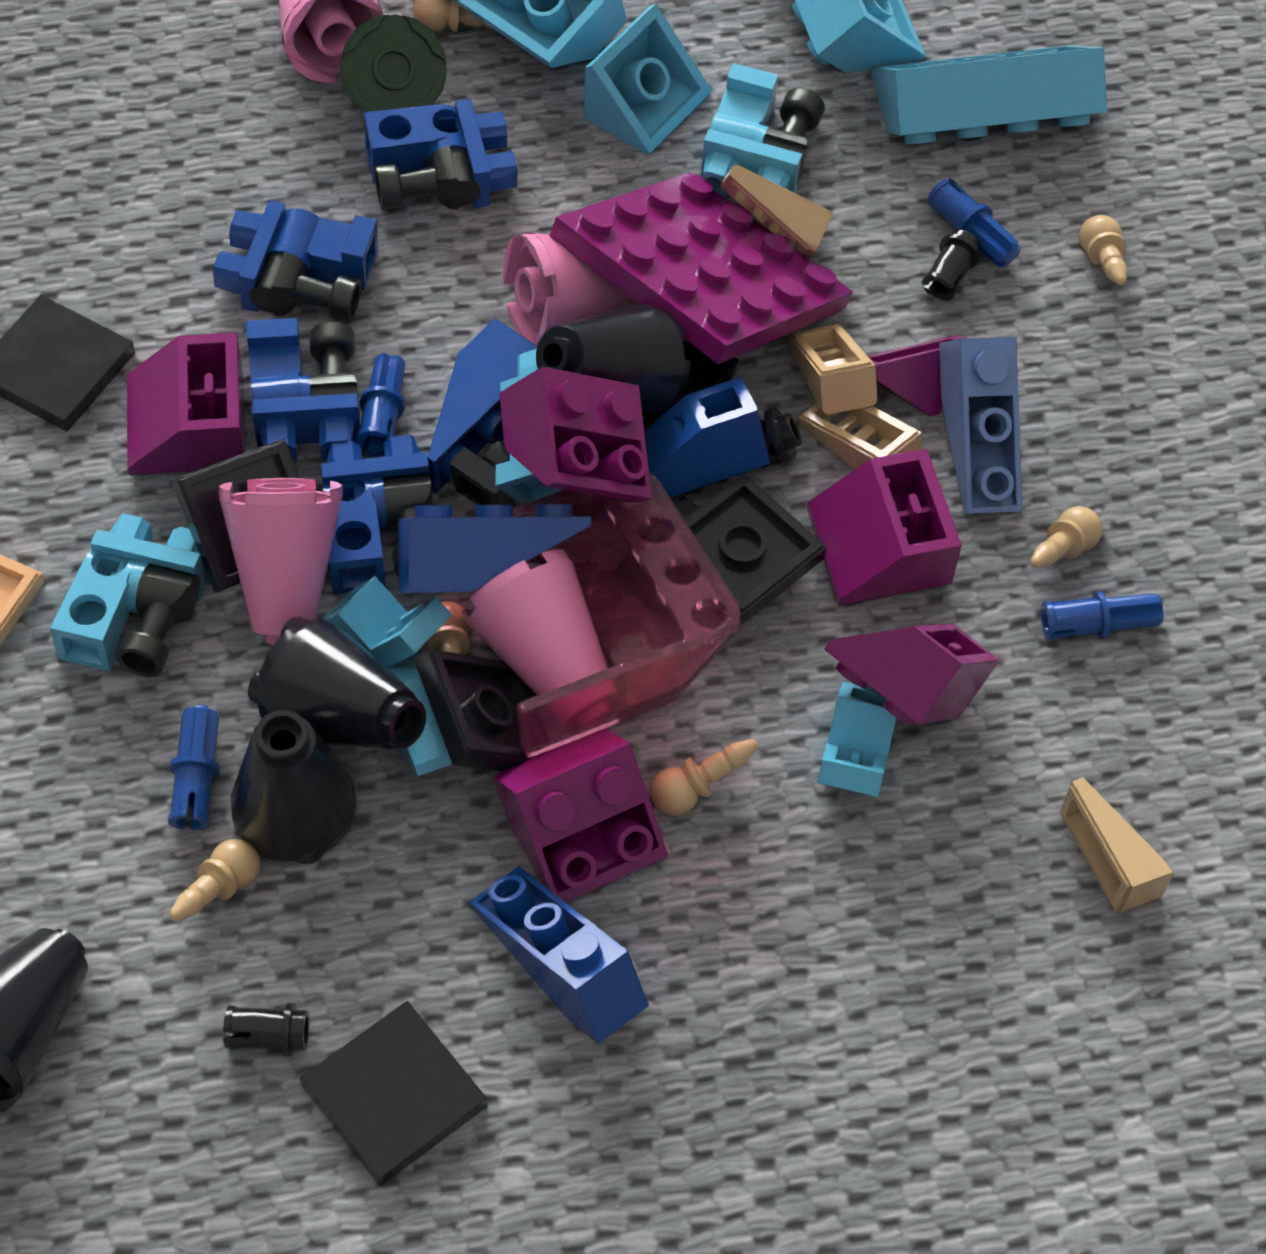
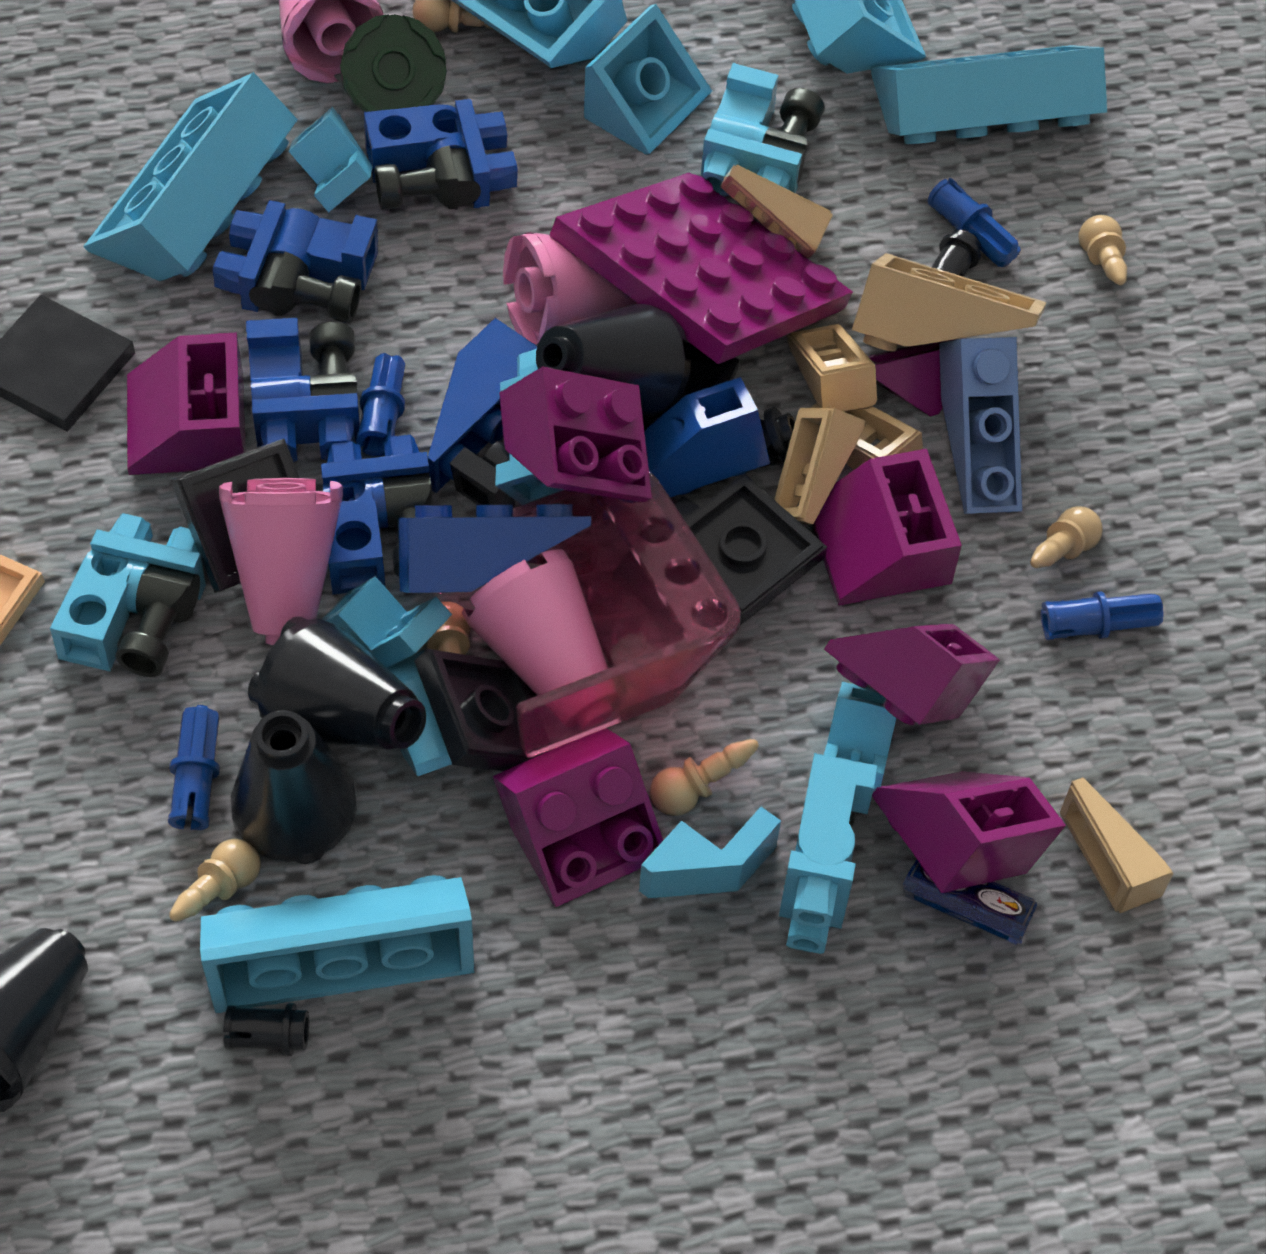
black tile [300,1001,488,1186] -> none
blue slope [469,866,649,1044] -> none
none -> medium azure slope [83,72,298,281]
none -> medium azure slope [200,875,474,1013]
none -> medium azure slope [288,107,373,212]
none -> medium azure slope [639,807,781,898]
none -> tan slope [774,408,866,525]
none -> medium azure hips [779,753,878,954]
none -> tan slope [852,253,1047,351]
none -> magenta slope [872,771,1066,893]
none -> clear blue slope [903,859,1037,945]

